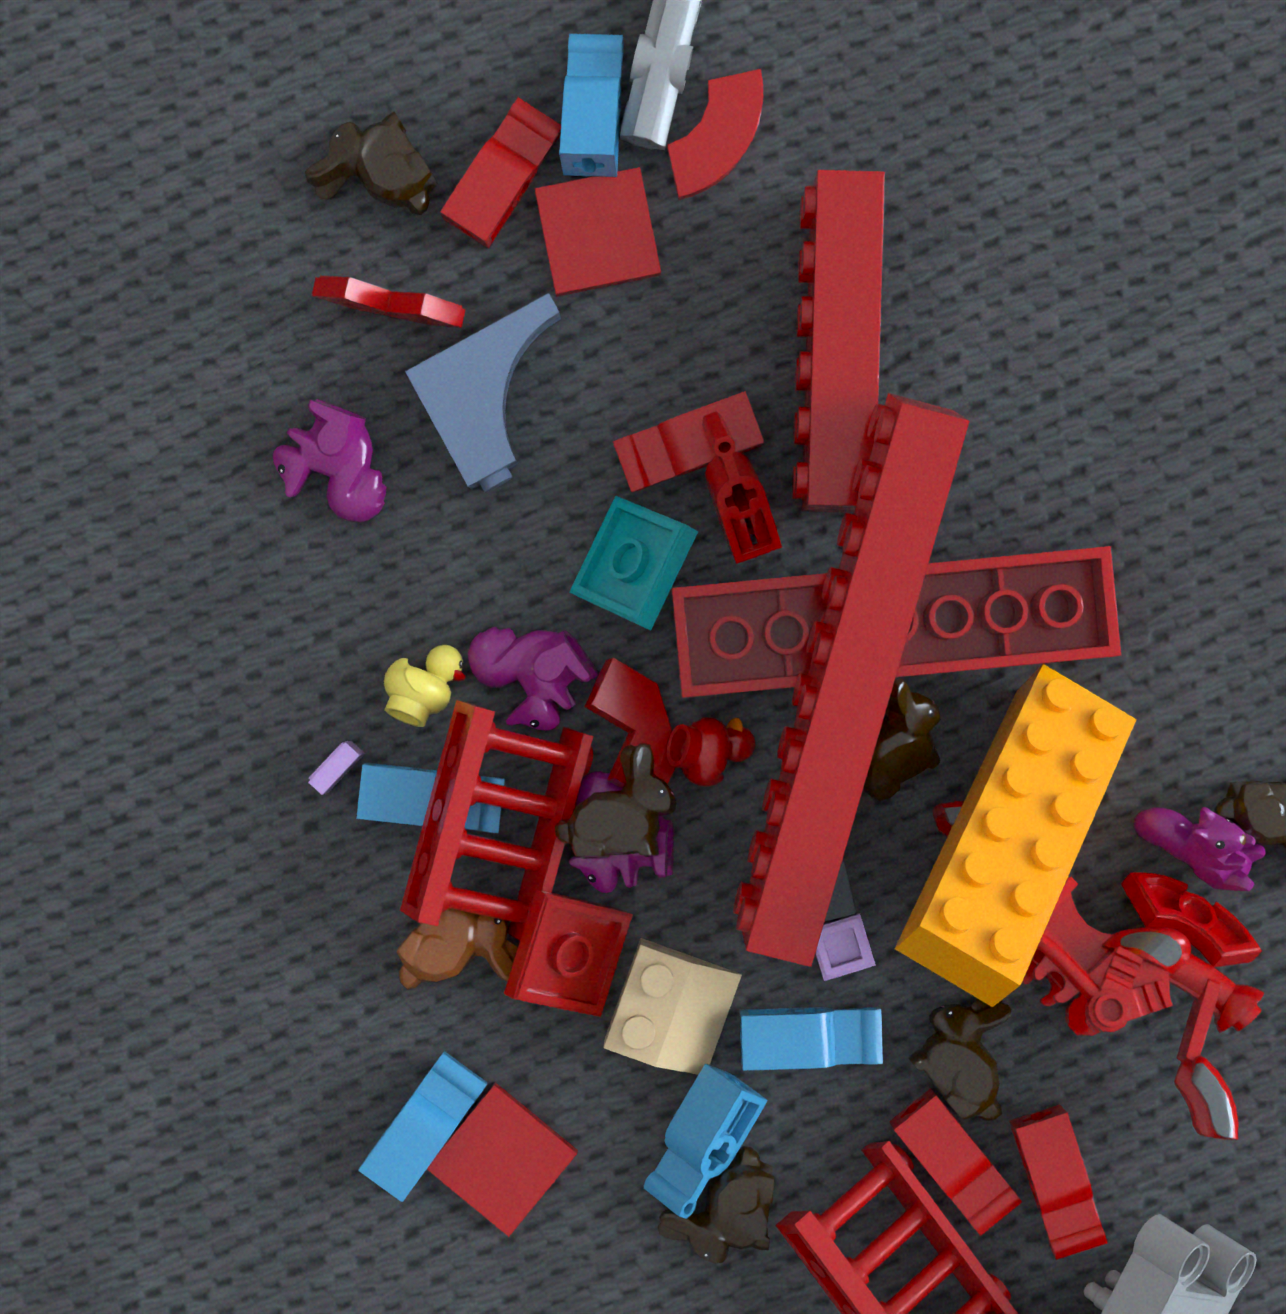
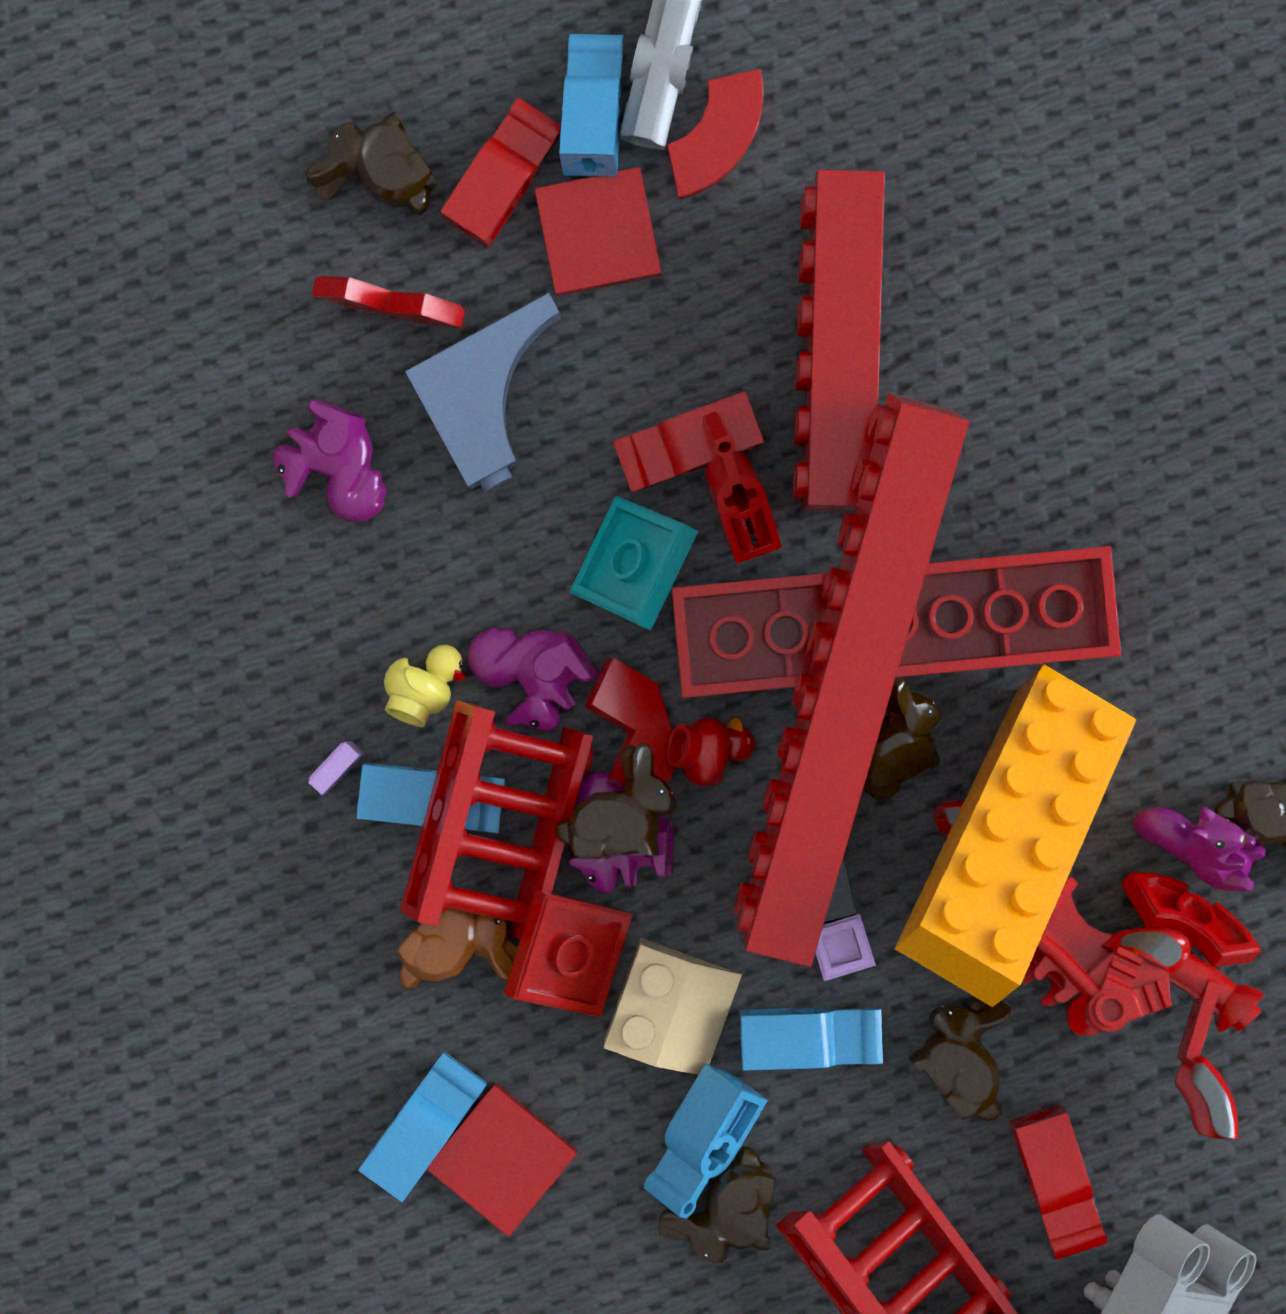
red piece [889,1088,1022,1236] -> none

